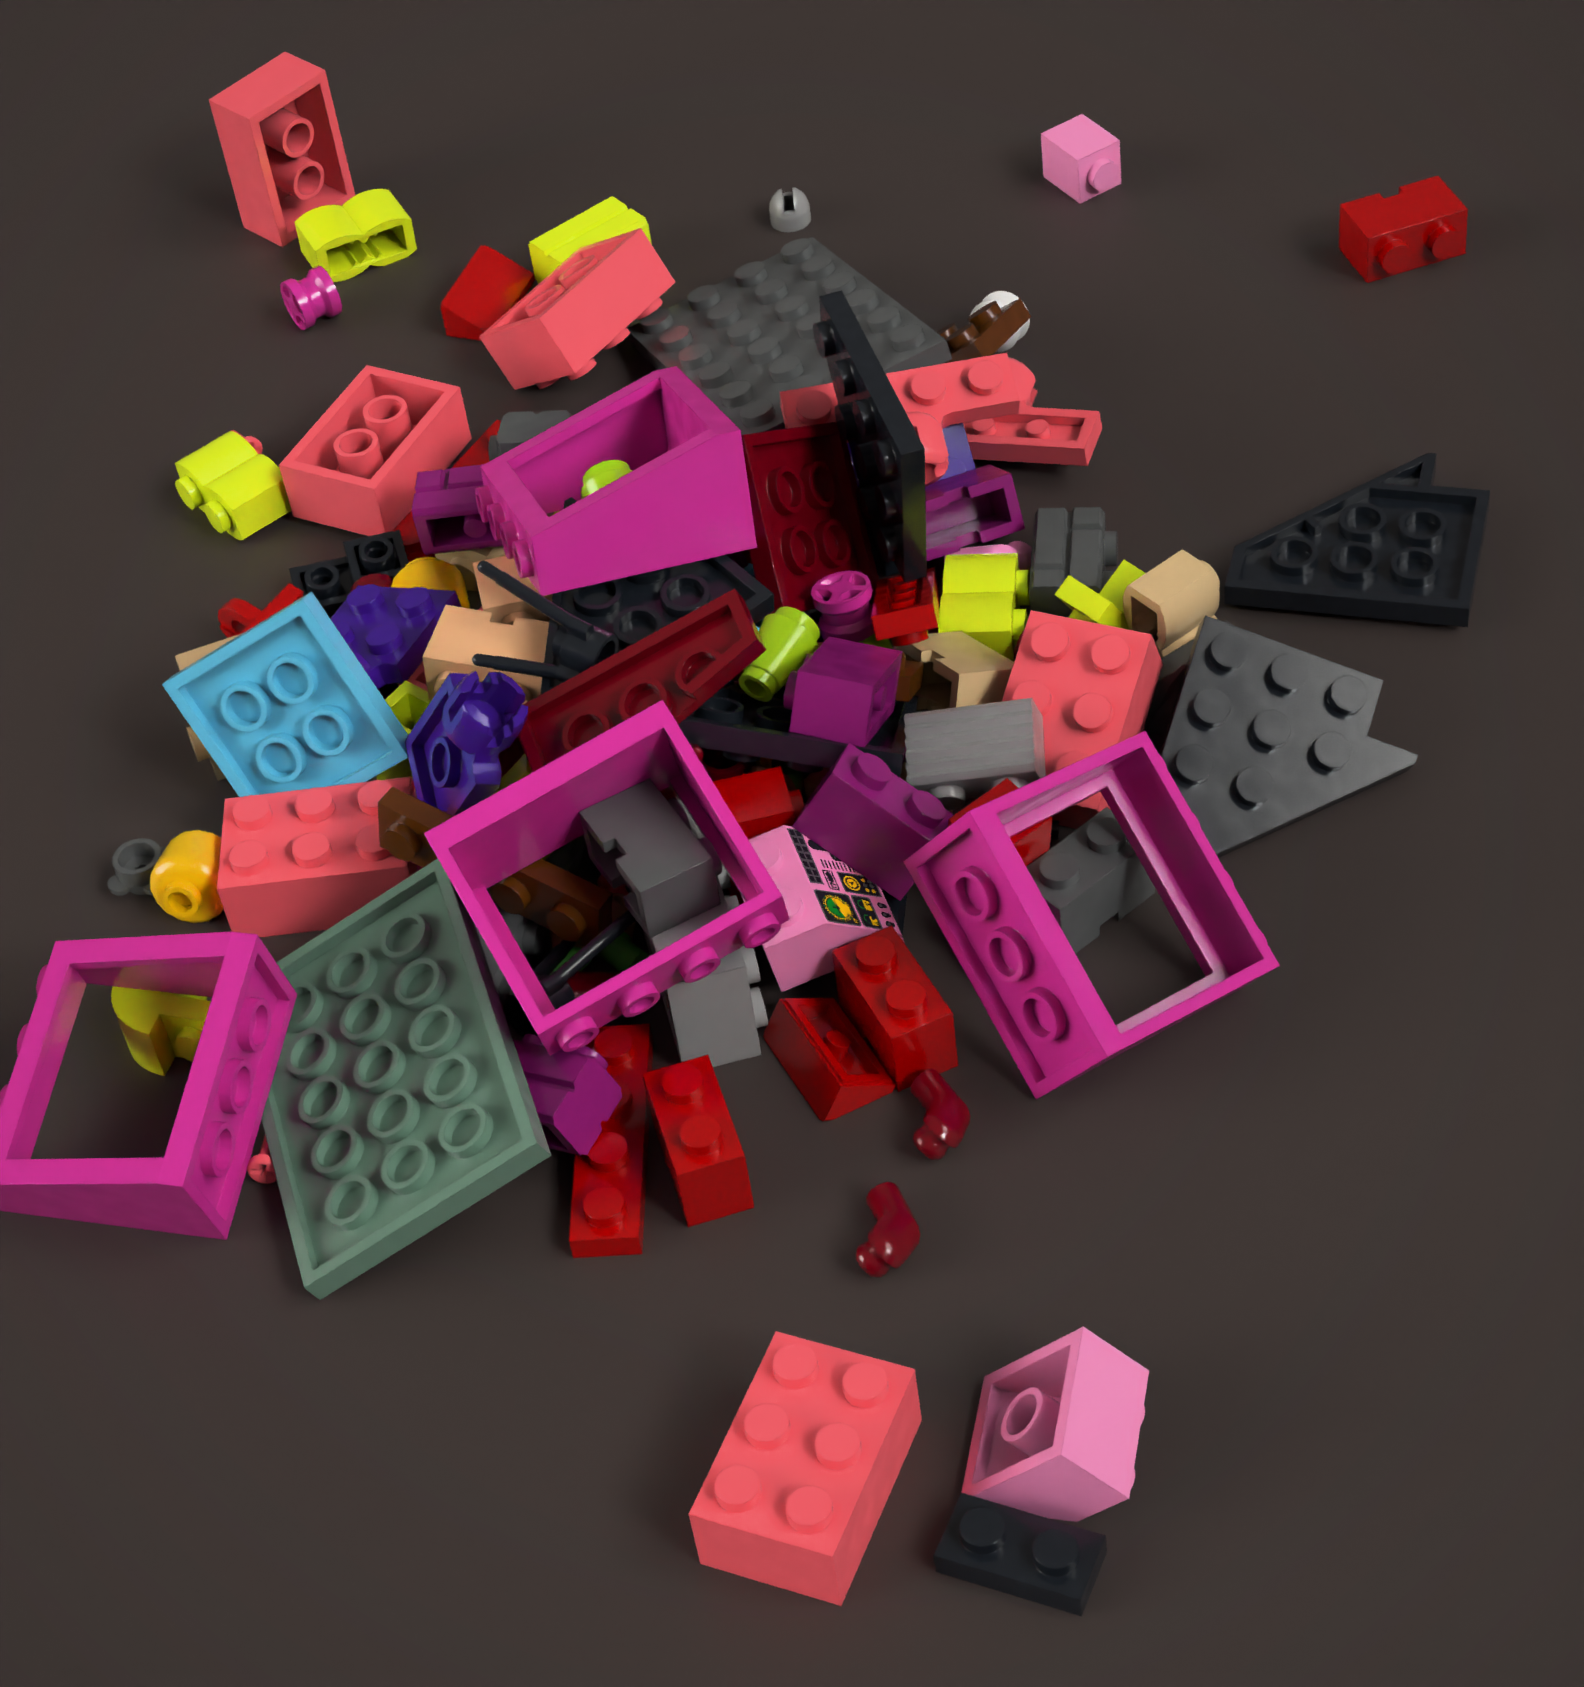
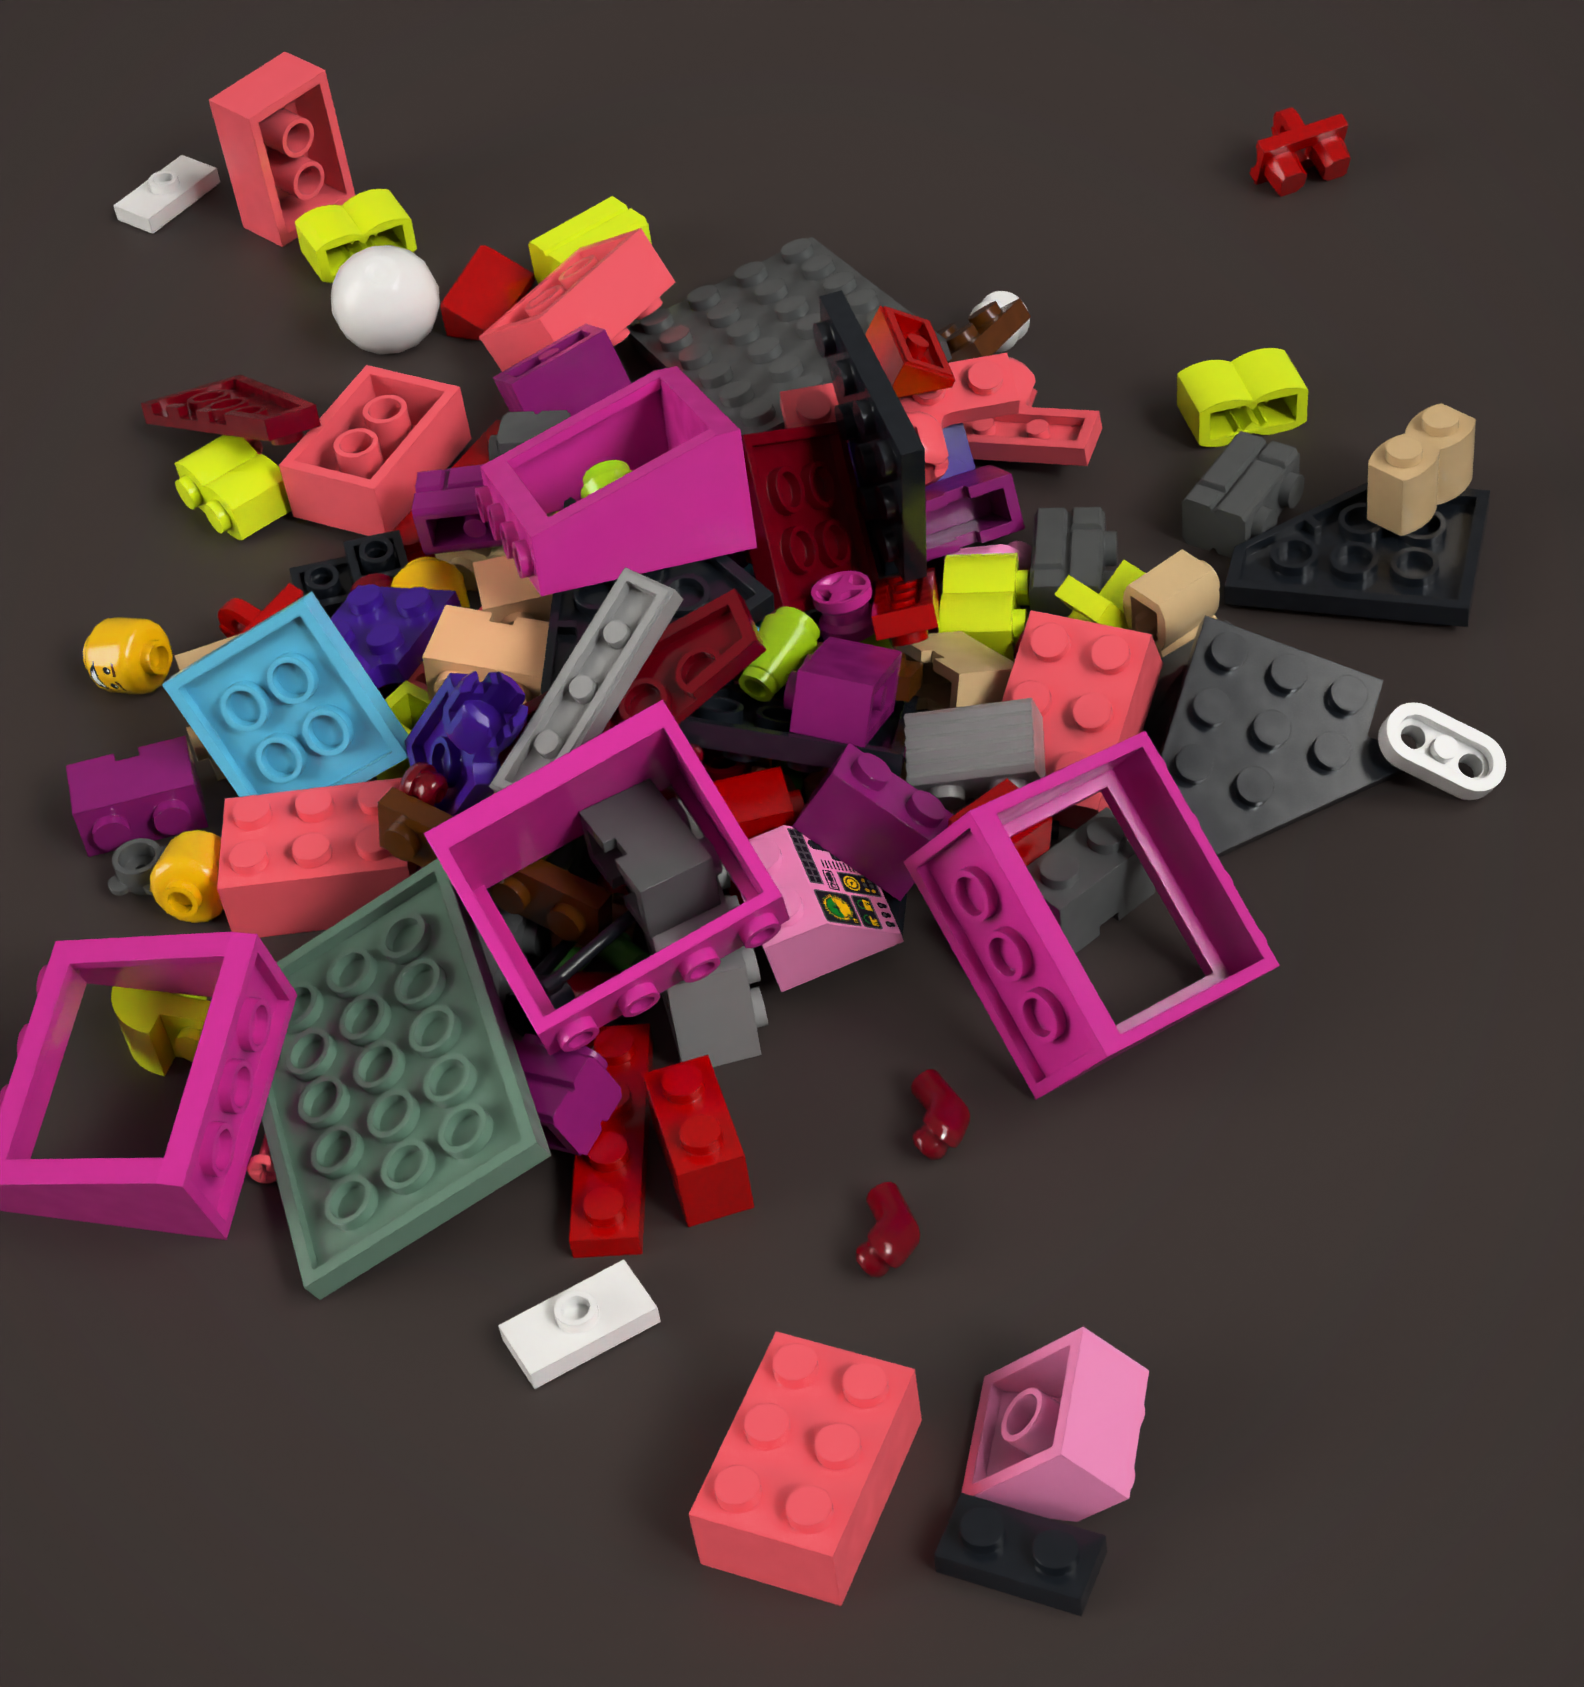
dark pink wheel [280,266,342,330] -> none
black plant [472,561,619,682] -> none
red slope [763,998,896,1121] -> none
light grey hinge [769,187,811,232] -> none
red brick [832,925,959,1092] -> none
bright pink brick [1041,114,1122,204] -> none
red brick [1339,175,1468,283] -> none
none -> magenta brick [66,735,209,857]
none -> yellow head [83,617,173,694]
none -> white plate [113,155,220,234]
none -> dark red wing [141,374,321,445]
none -> white piece [331,245,440,354]
none -> dark red arm [398,762,448,806]
none -> light grey tile [489,567,684,793]
none -> magenta brick [493,324,631,416]
none -> white plate [498,1259,661,1389]
none -> red slope [865,306,956,398]
none -> neon yellow brick [1177,348,1308,447]
none -> dark grey brick [1182,431,1305,558]
none -> red hips [1249,107,1351,197]
none -> tan brick [1367,403,1476,536]
none -> white plate [1378,702,1506,800]

